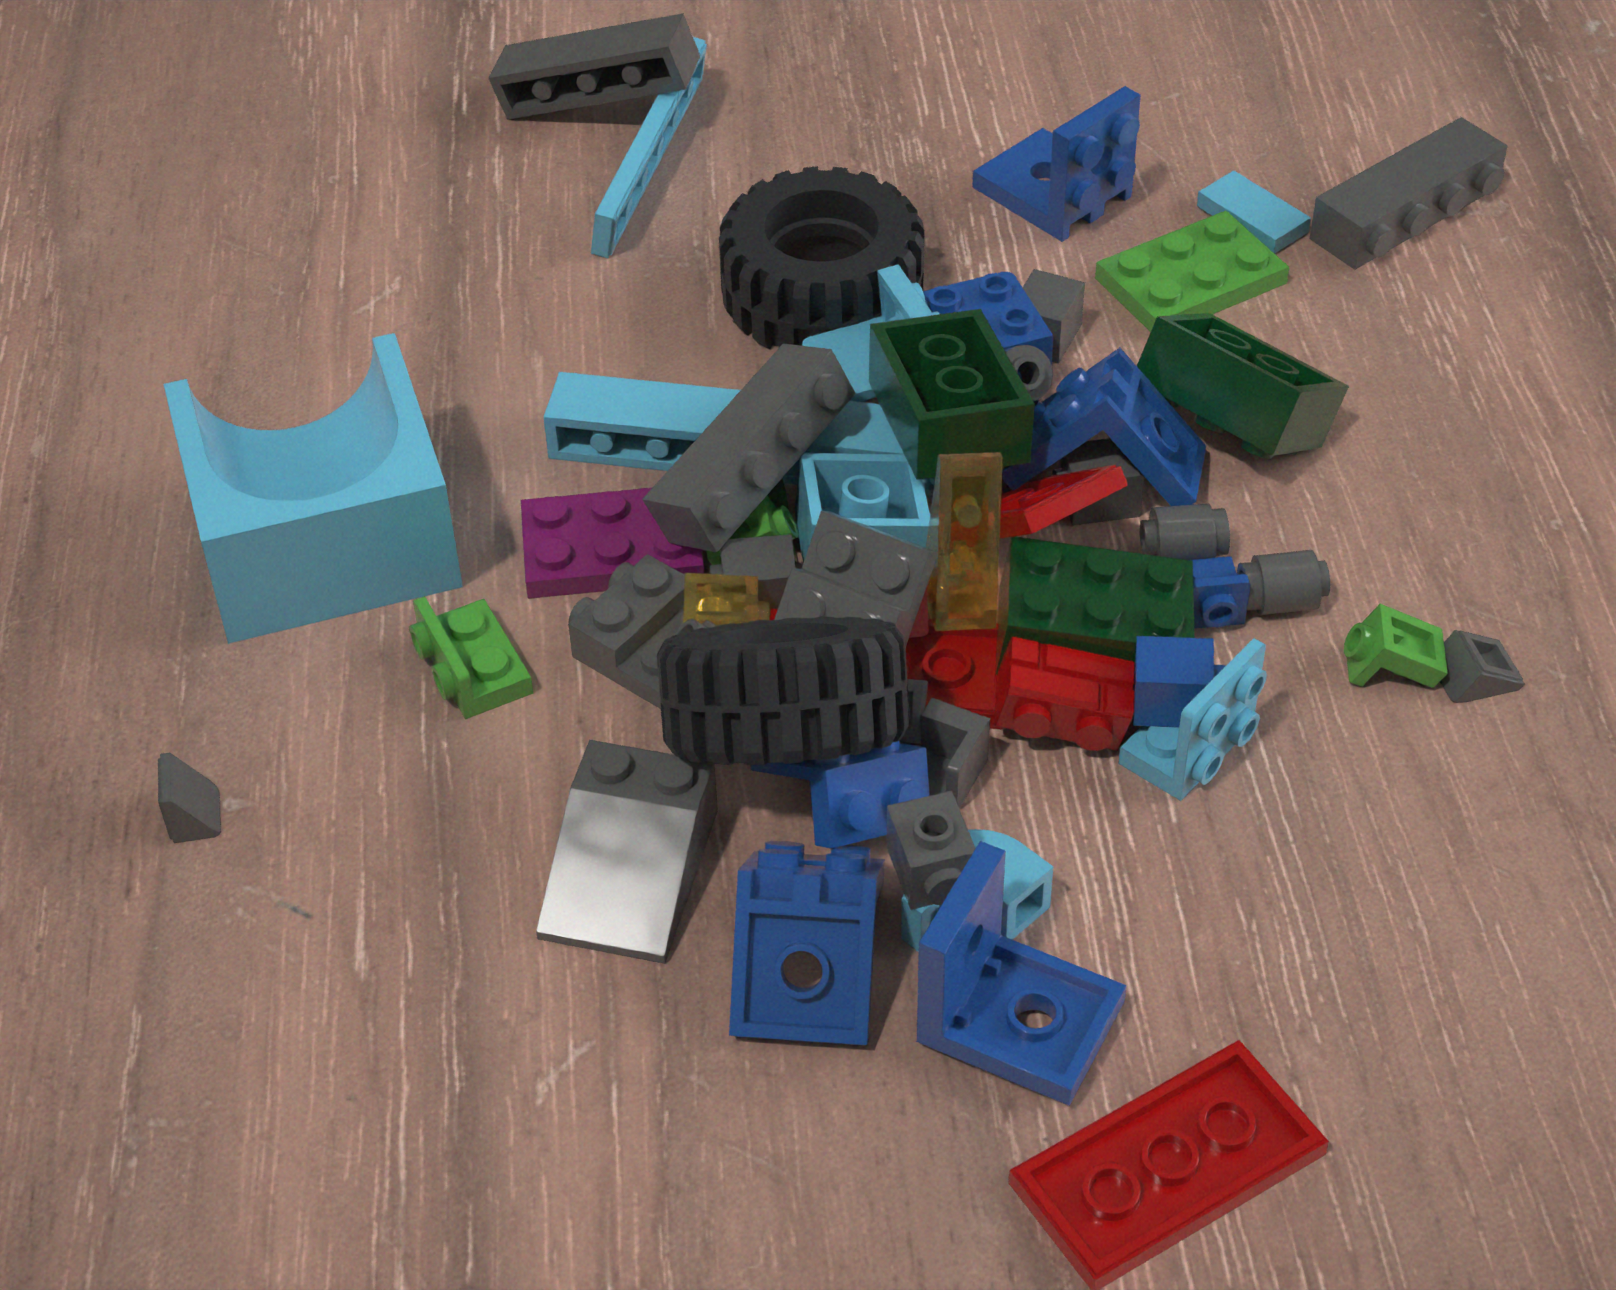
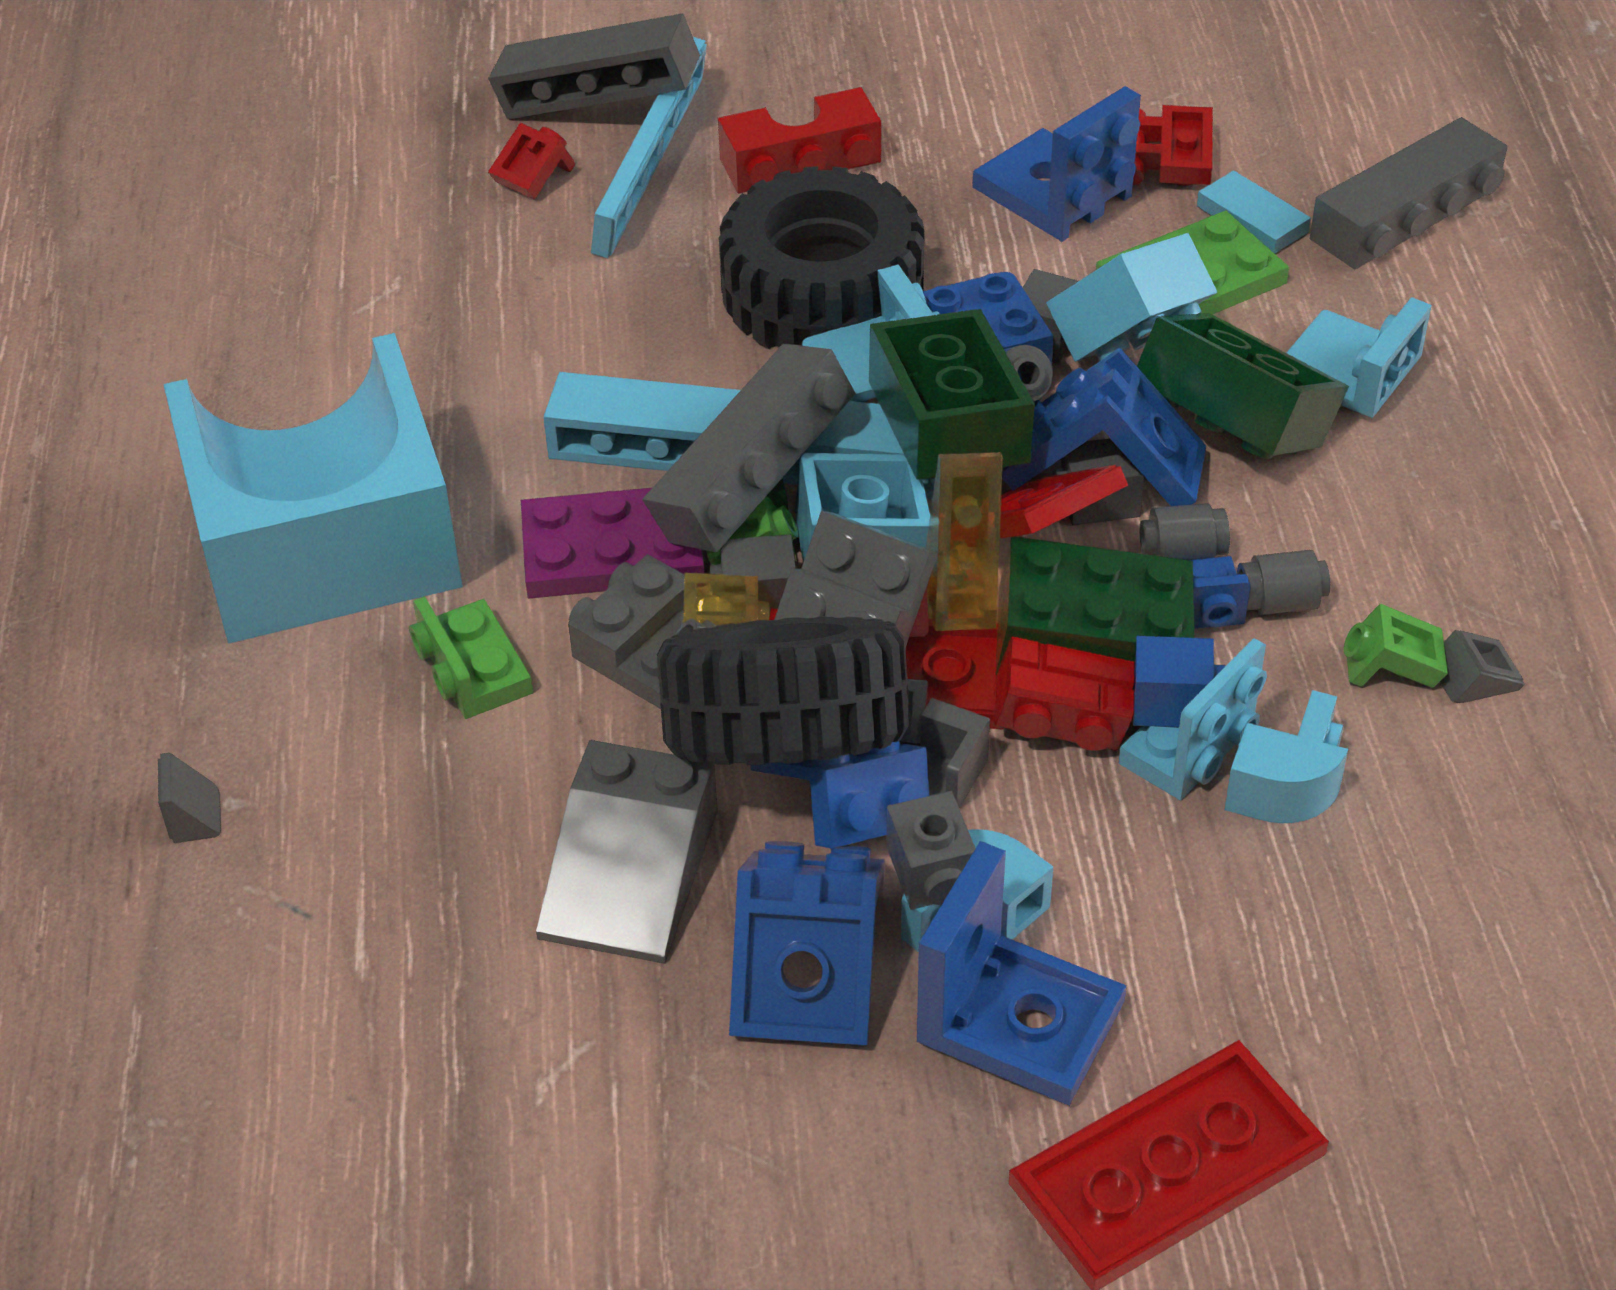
none -> red bracket [488,122,576,200]
none -> red arch [718,87,882,194]
none -> medium azure brick [1046,233,1218,362]
none -> red plate [1133,105,1213,186]
none -> medium azure brick [1224,690,1348,823]
none -> medium azure bracket [1287,297,1432,418]

